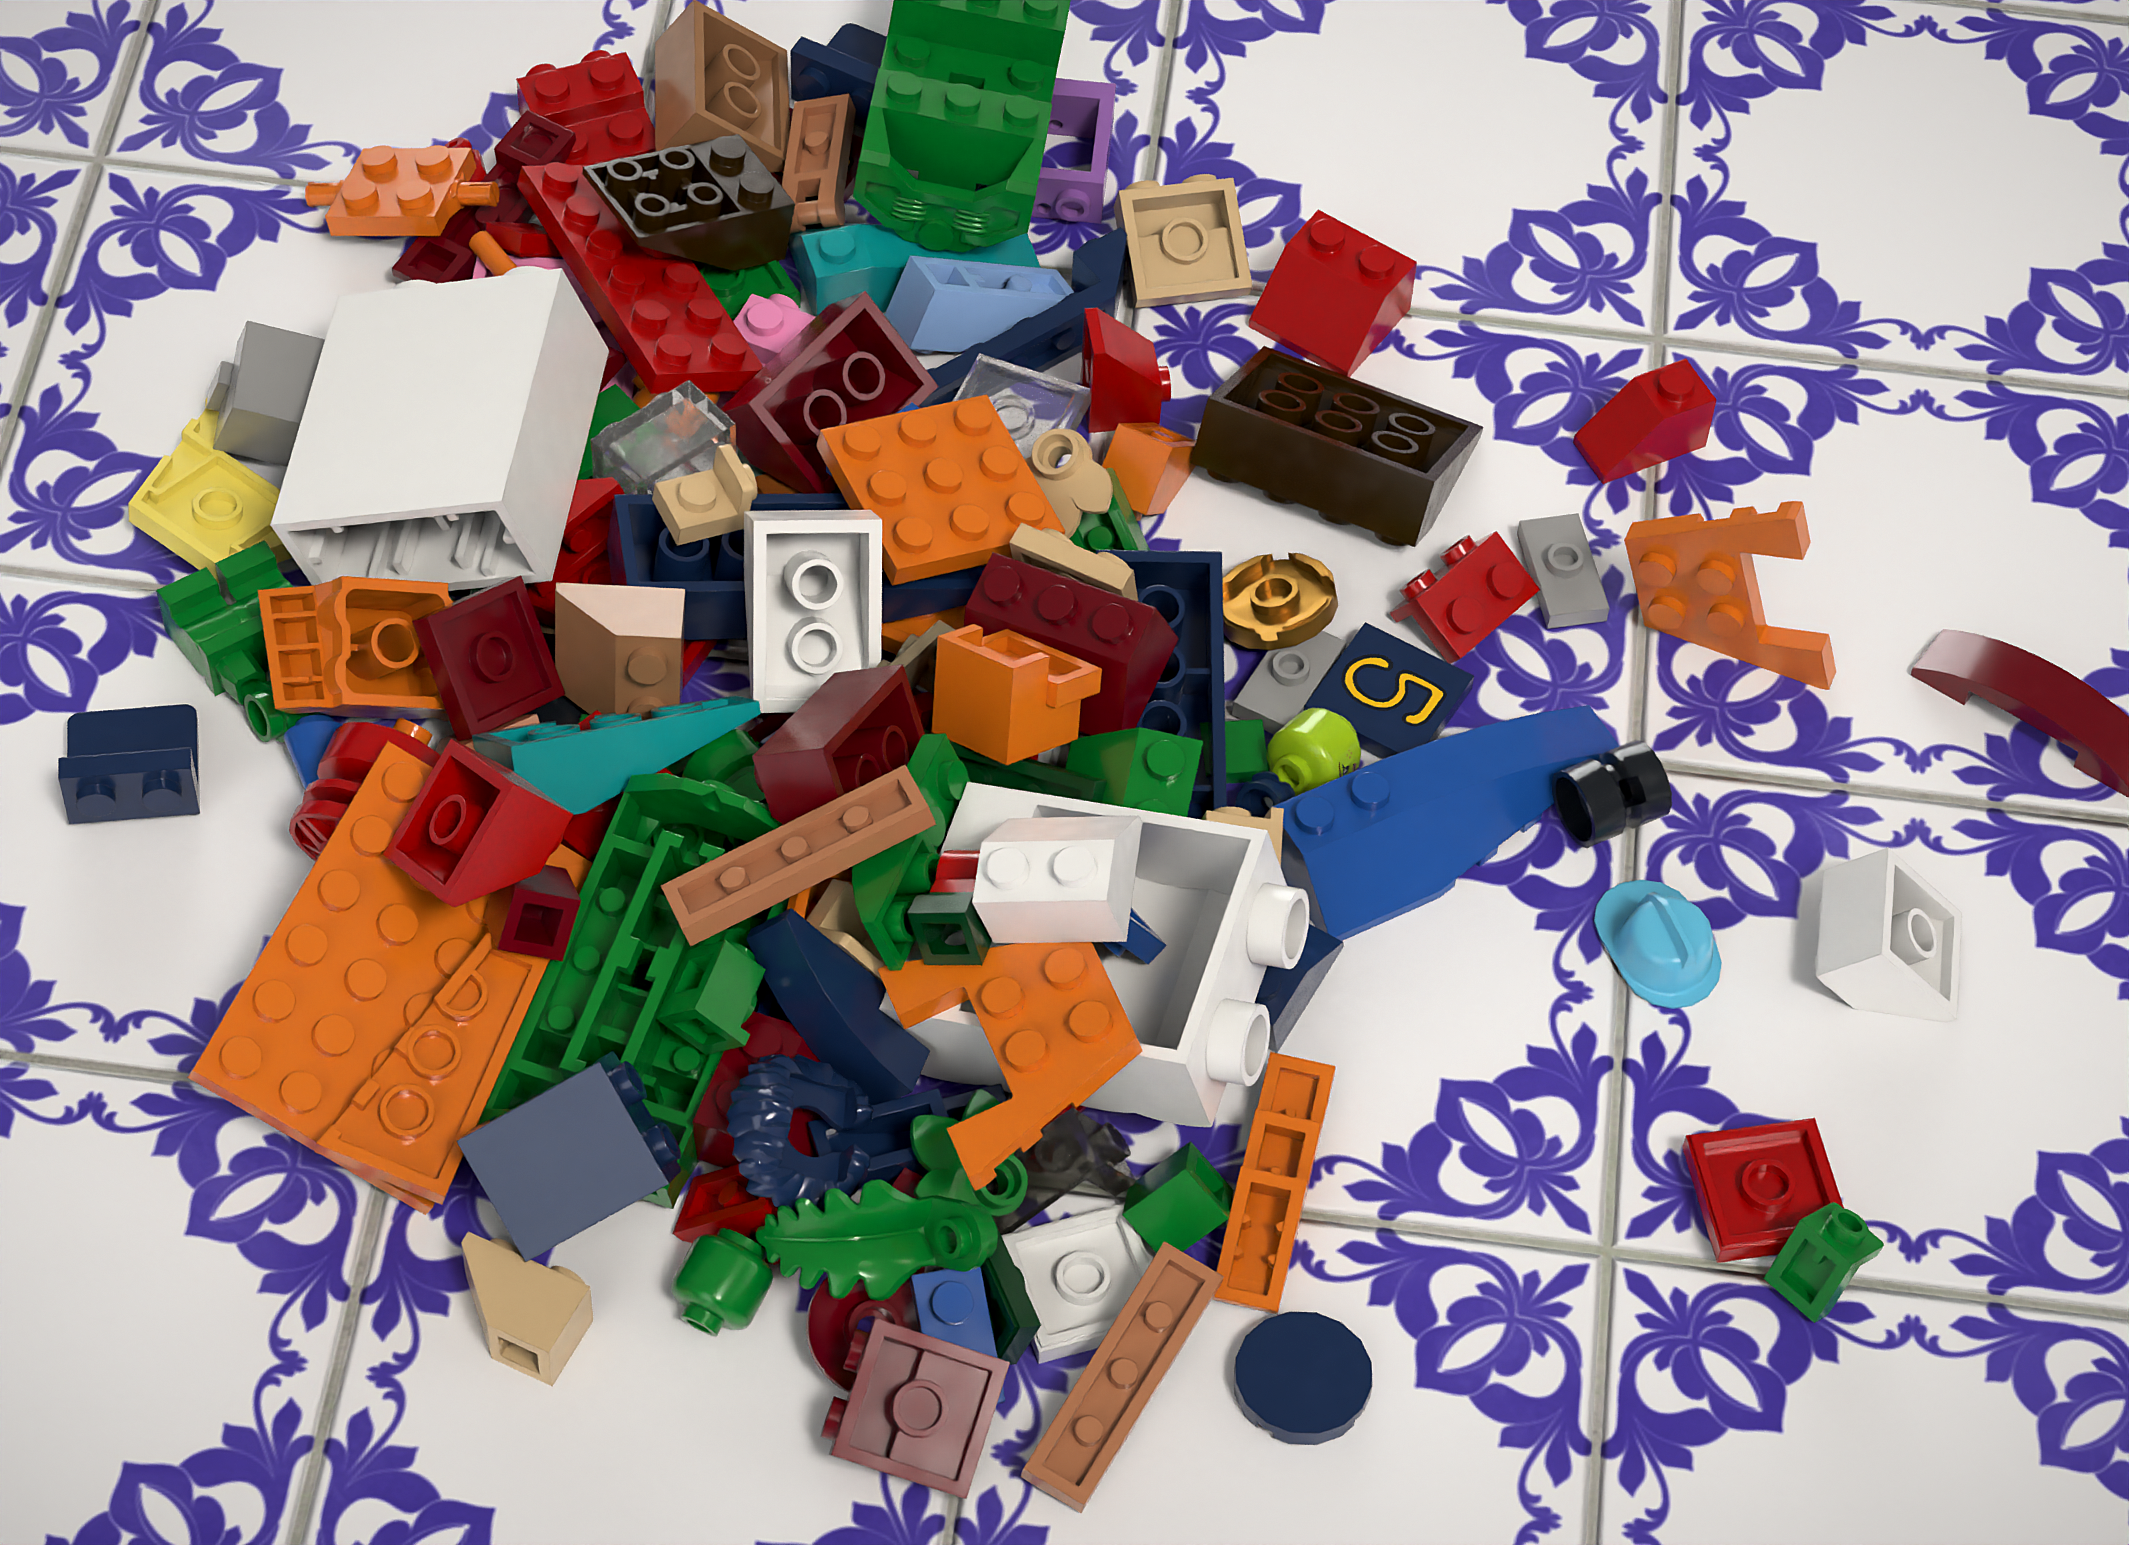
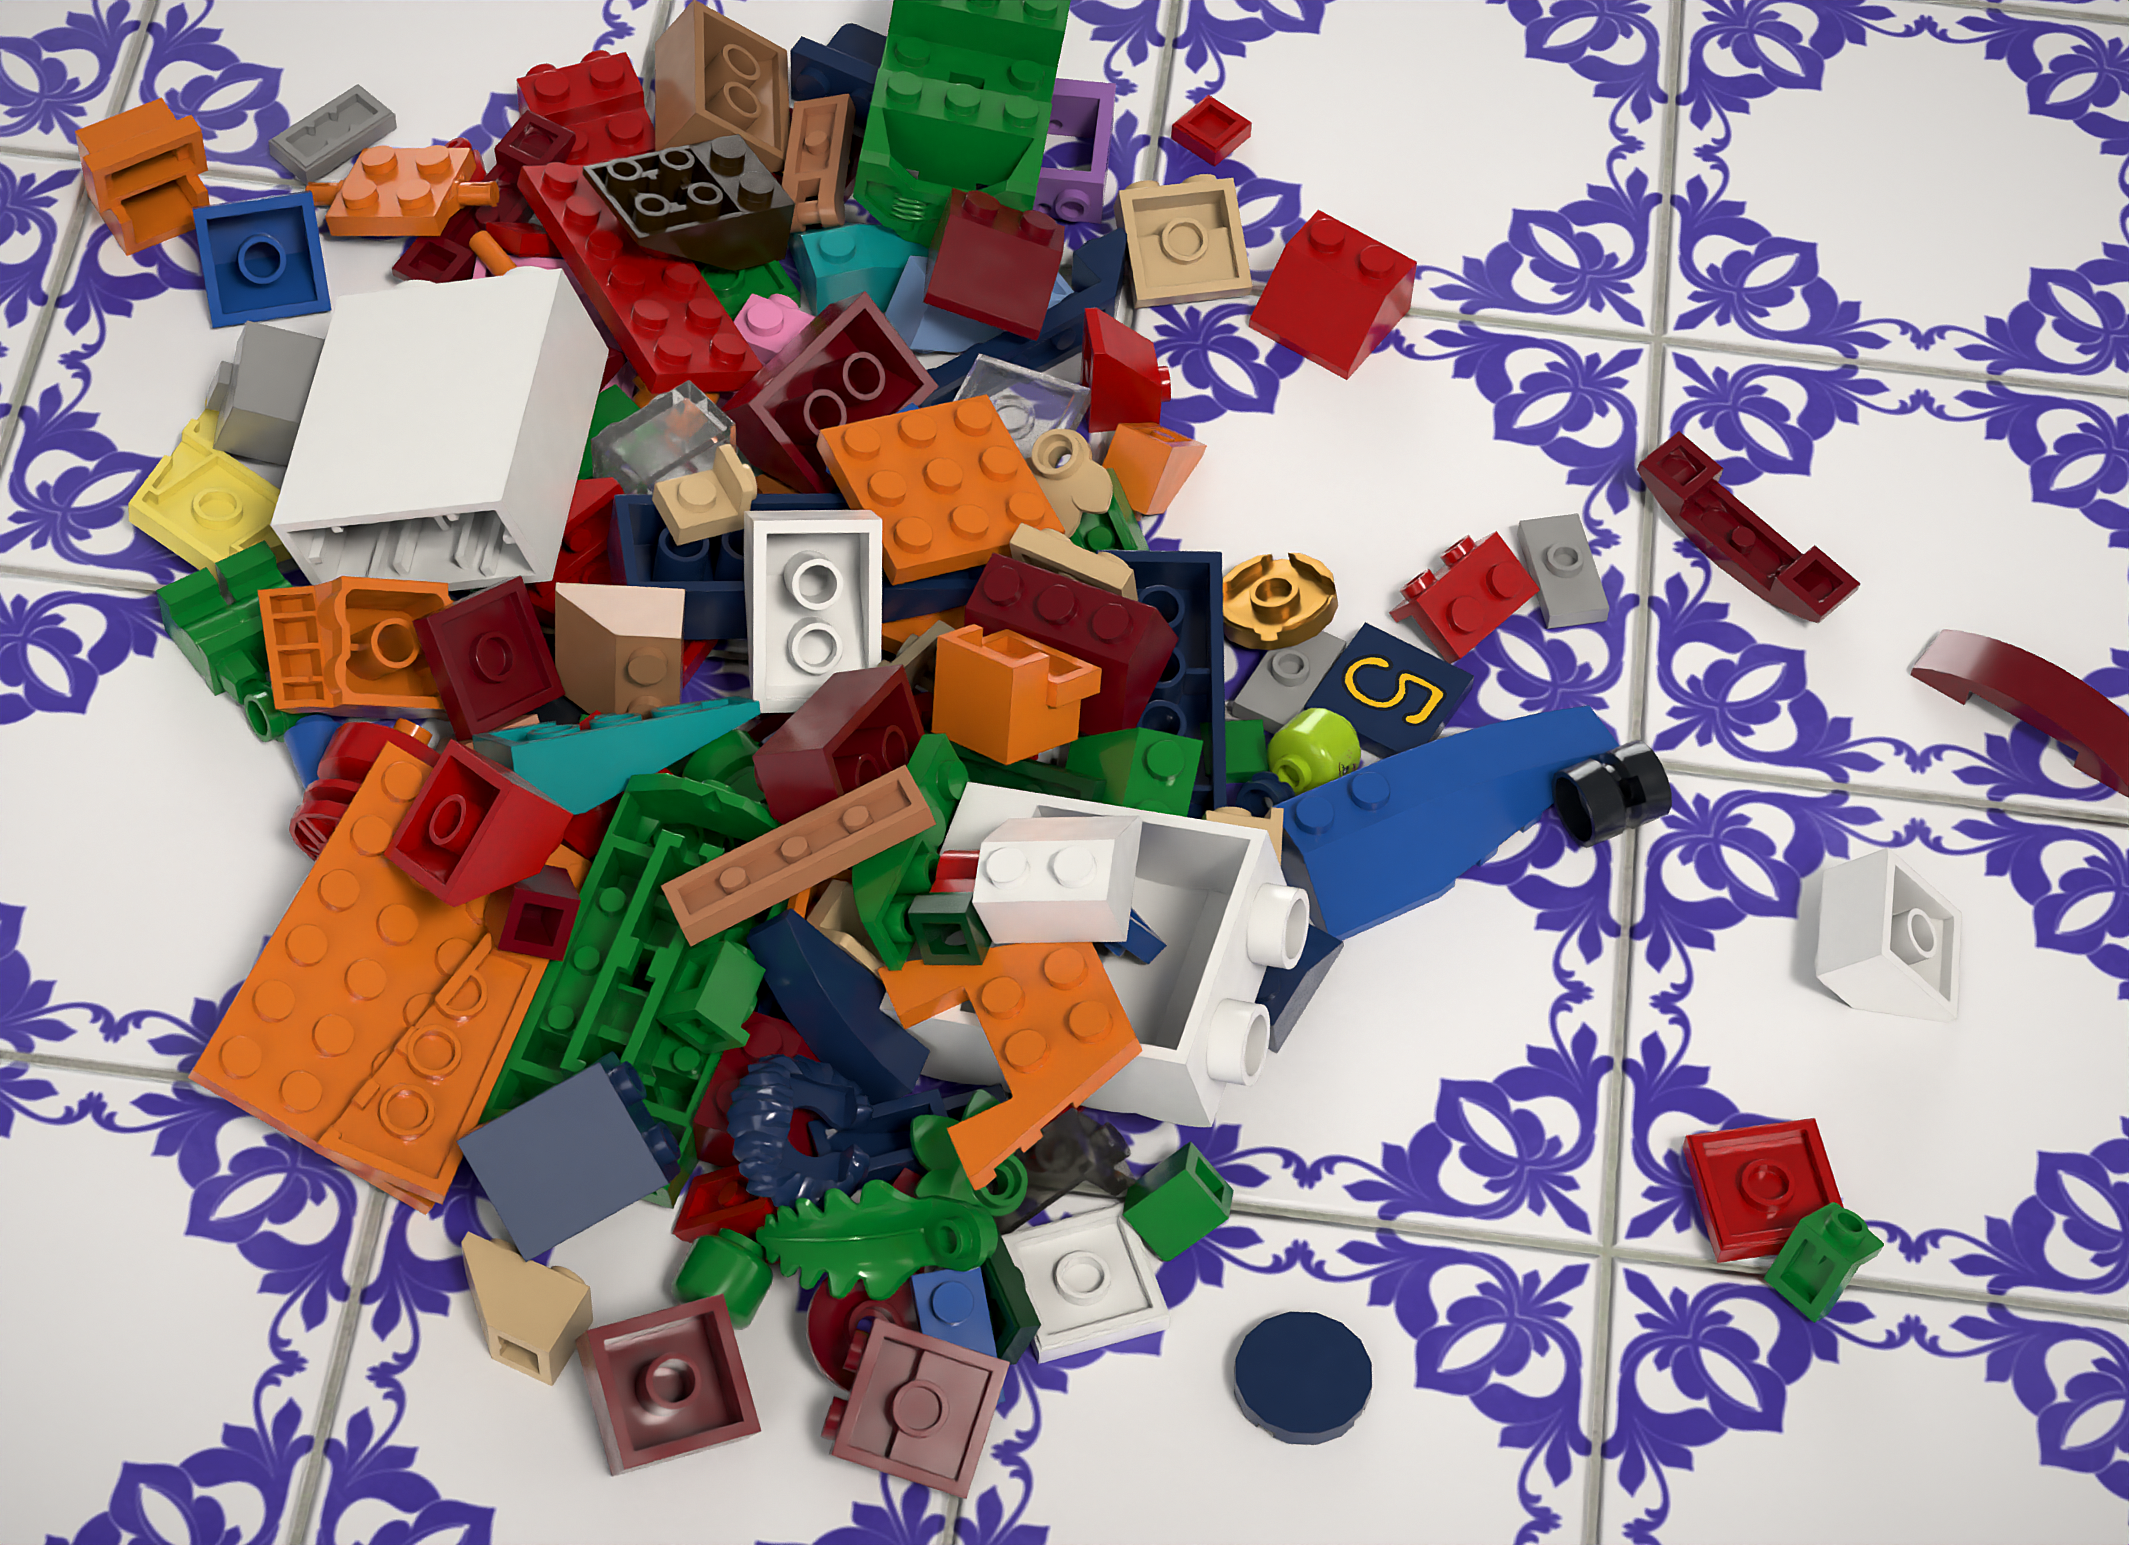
dark blue bracket [58,704,200,824] -> none
nougat plate [1021,1241,1224,1513] -> none
dark brown slope [1190,346,1484,547] -> none
orange slope [1212,1052,1336,1315] -> none
red slope [1573,358,1717,484] -> none
medium azure piece [1594,880,1722,1009] -> none
orange wing [1624,501,1836,690] -> none
none -> orange plate [75,97,210,256]
none -> blue slope [192,190,332,328]
none -> light grey plate [268,84,397,185]
none -> dark red brick [575,1293,761,1477]
none -> dark red slope [923,188,1065,341]
none -> red tile [1171,95,1252,167]
none -> dark red slope [1637,431,1861,624]

